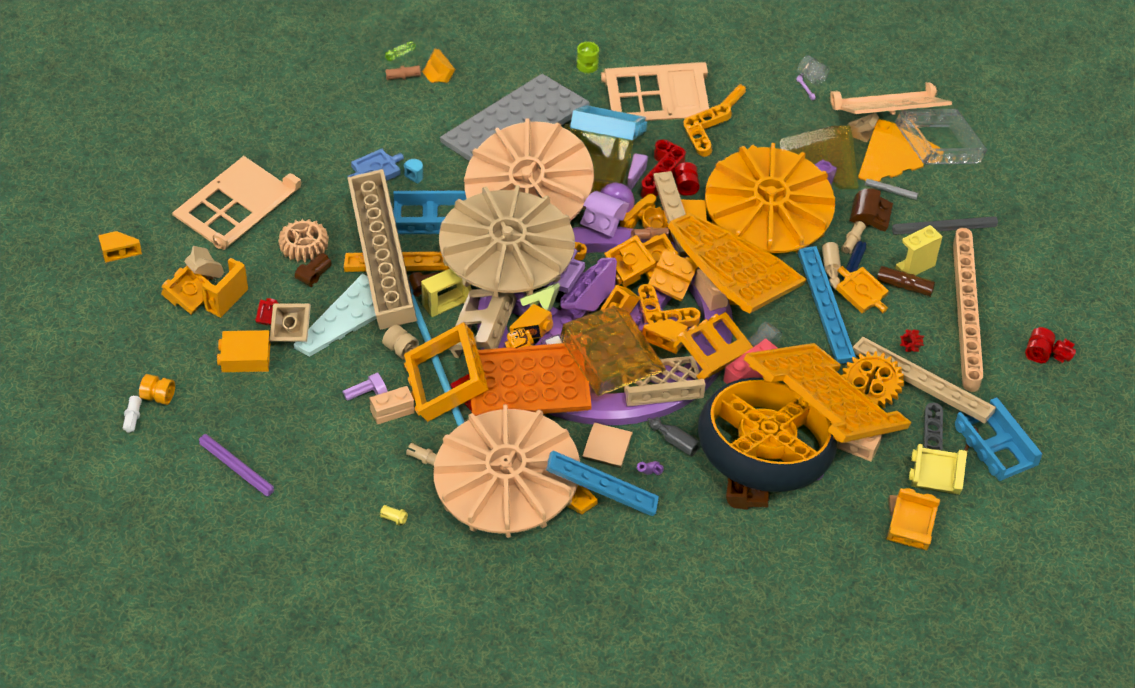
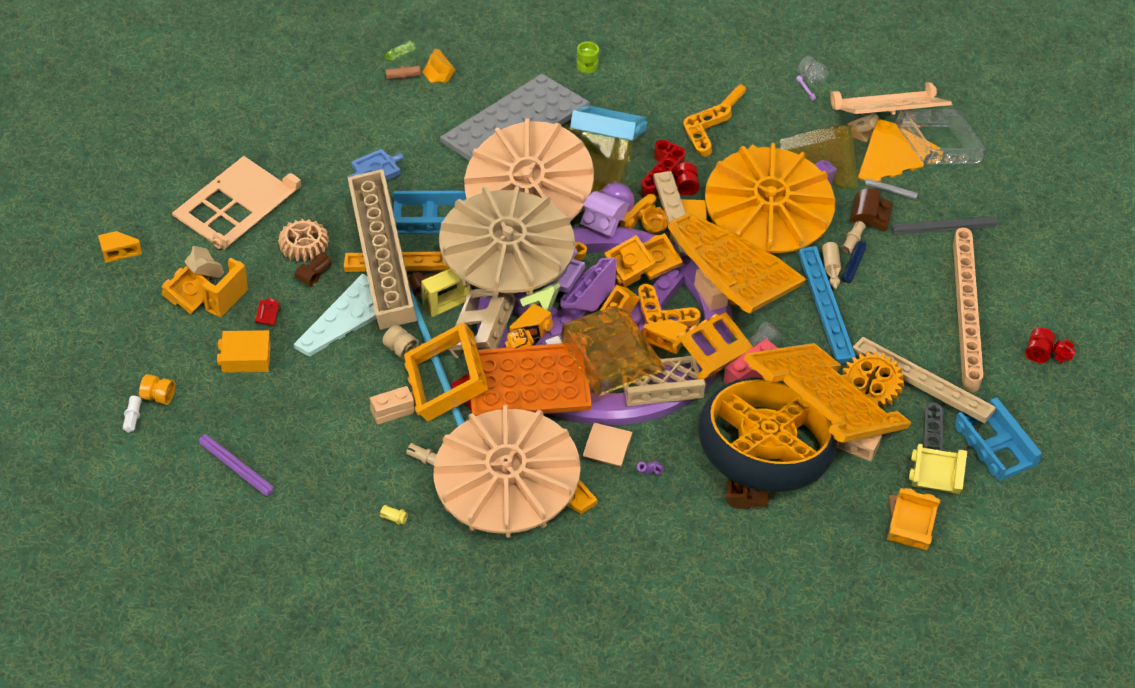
tan slope [270,304,311,342] -> none
lavender piece [343,373,388,401] -> none
medium azure brick [404,159,423,183] -> none
dark azure tile [546,450,659,516] -> none
light nougat door [601,62,710,121] -> none
lavender slope [627,154,648,190] -> none
nougat pin [631,227,669,241] -> none
dark grey wheel [647,417,701,457] -> none
light orange plate [648,249,698,301] -> none
light orange plate [836,266,889,314] -> none
reddish brown axle [877,266,935,297] -> none
light yellow panel [895,225,942,275] -> none
red gear [900,329,924,352] -> none

